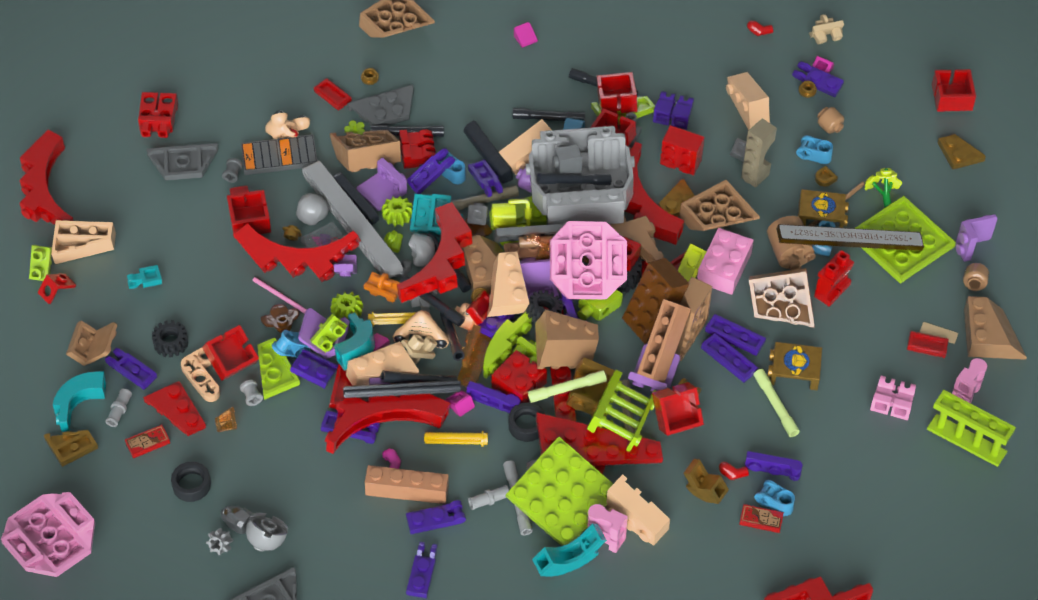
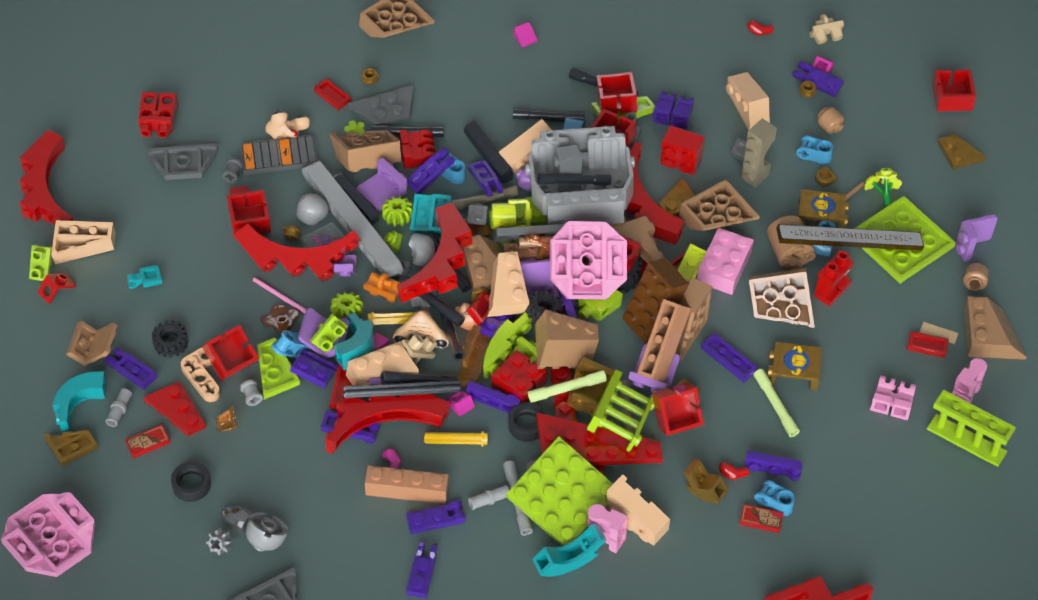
dark purple plate [705,314,766,356] -> none

